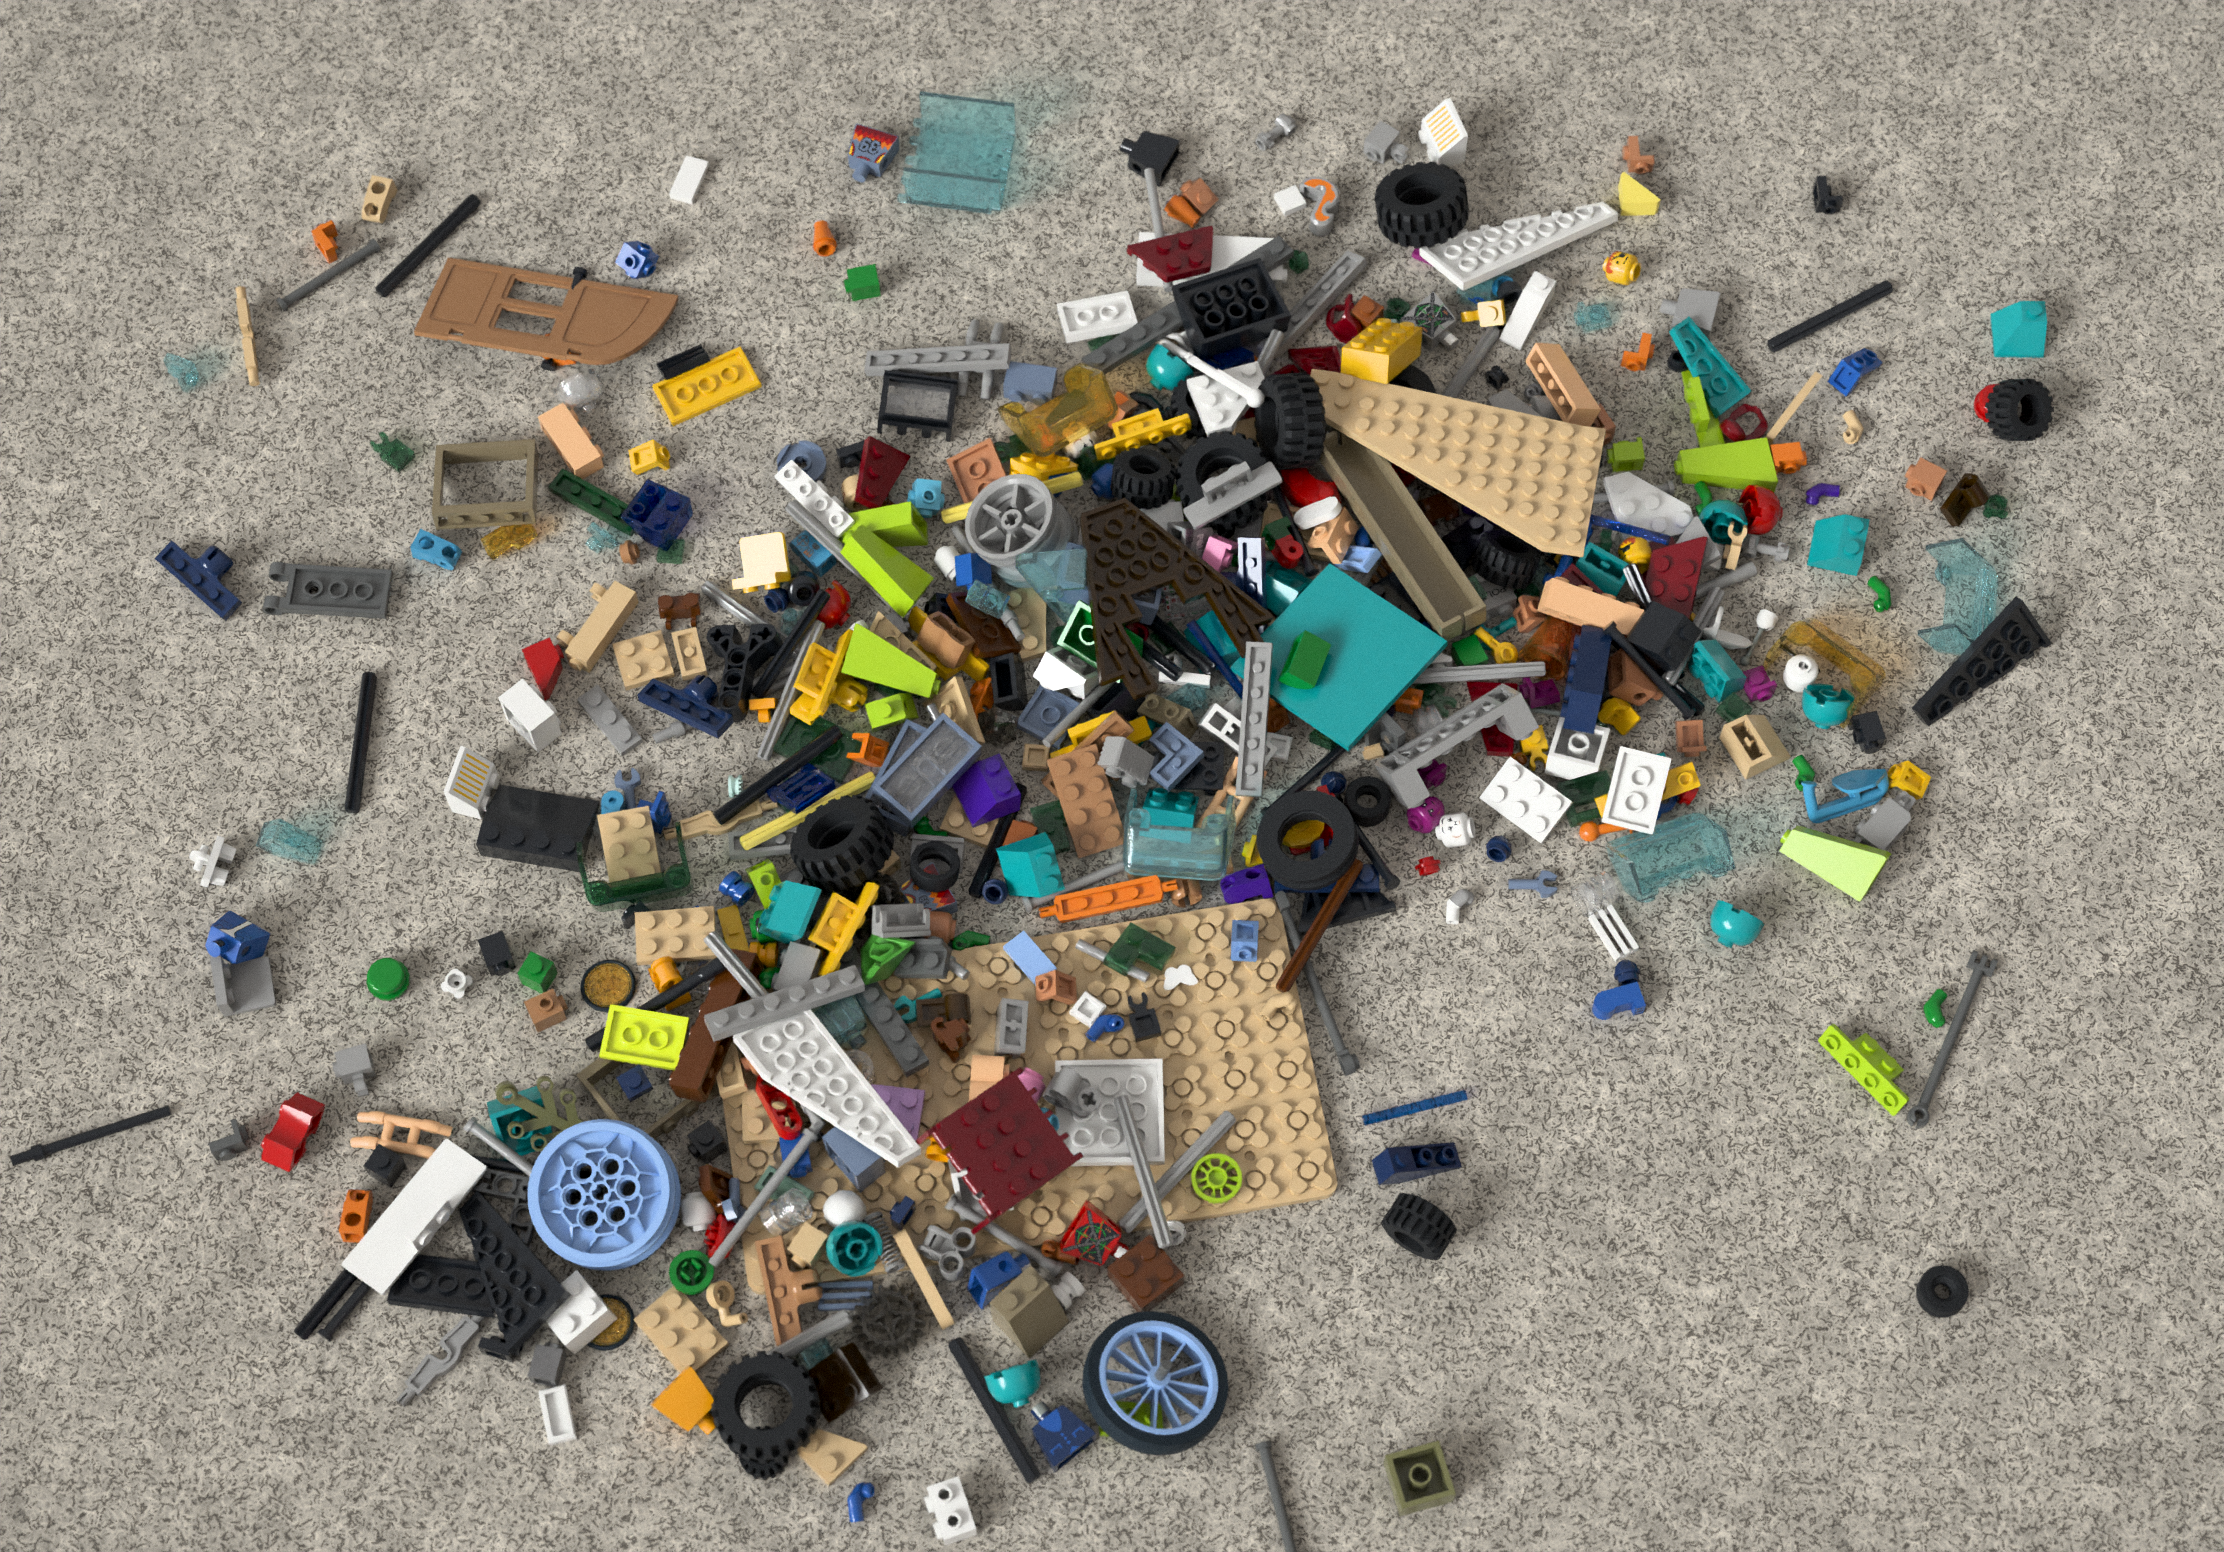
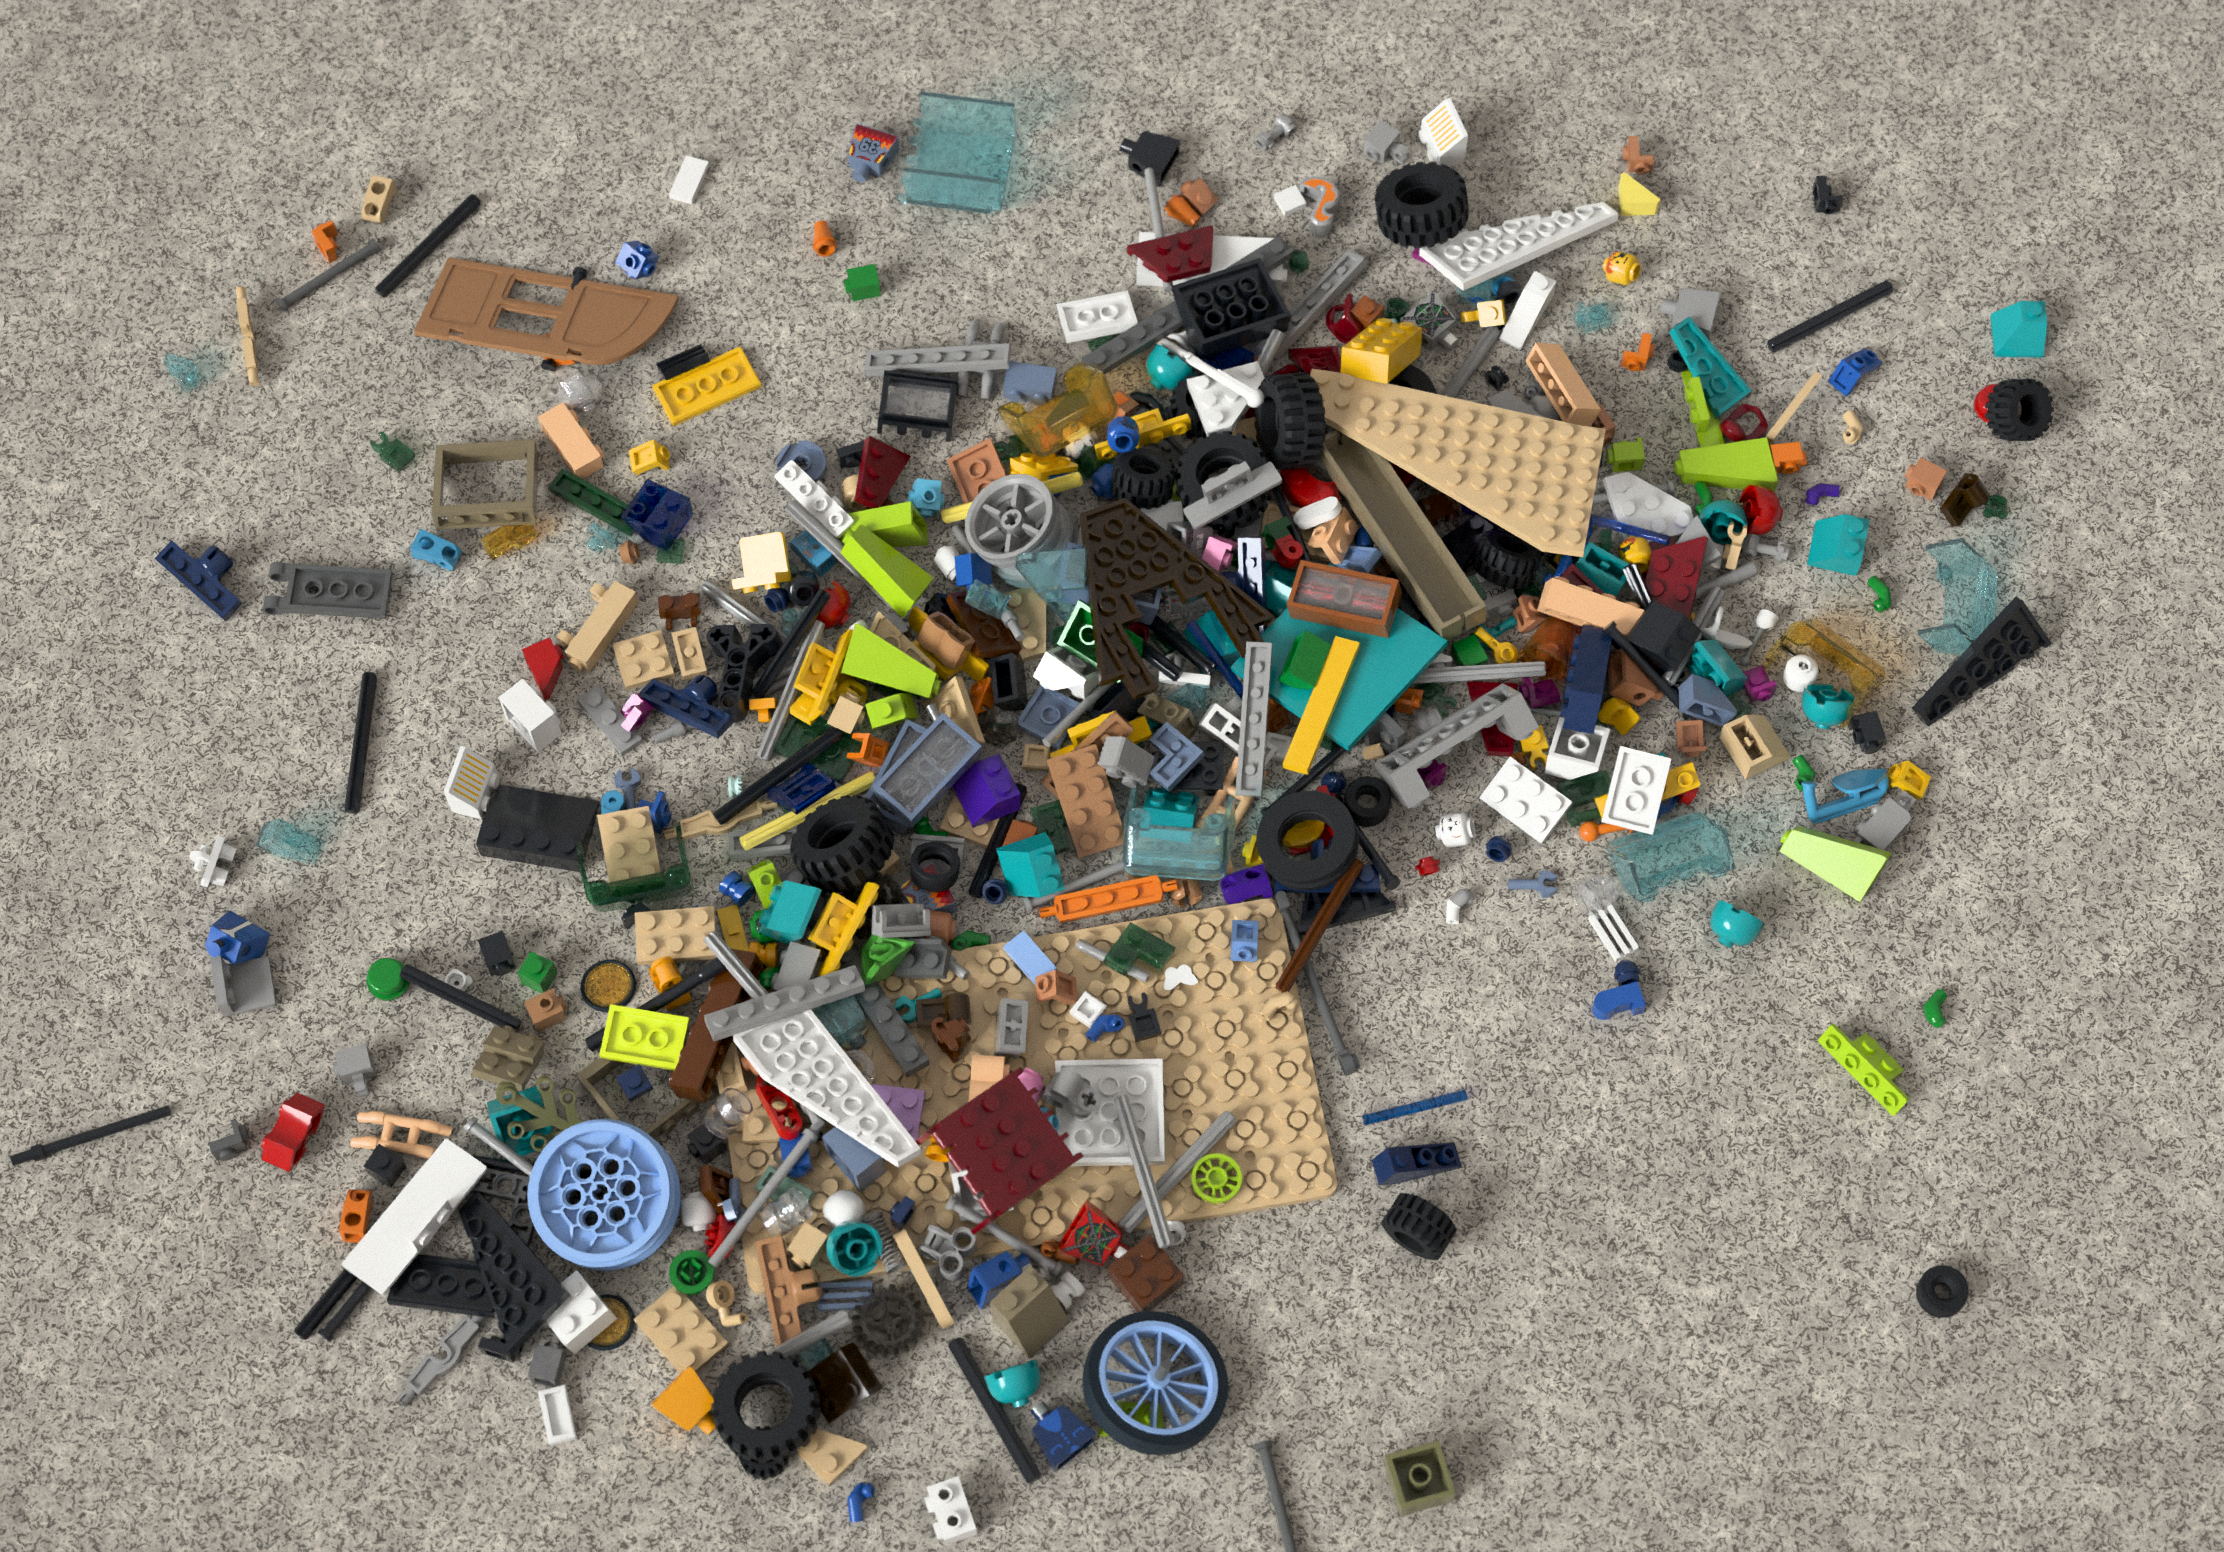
magenta head [1406,796,1445,834] -> none
dark grey hinge [1907,950,1998,1129] -> none
none -> black axle [400,964,522,1032]
none -> dark tan plate [472,1025,544,1092]
none -> bracket [620,693,654,732]
none -> clear wheel [703,1087,753,1139]
none -> tan brick [827,691,866,734]
none -> blue head [1107,416,1140,453]
none -> yellow tile [1283,636,1360,775]
none -> brick [1287,560,1402,638]
none -> sand blue slope [1678,674,1737,727]

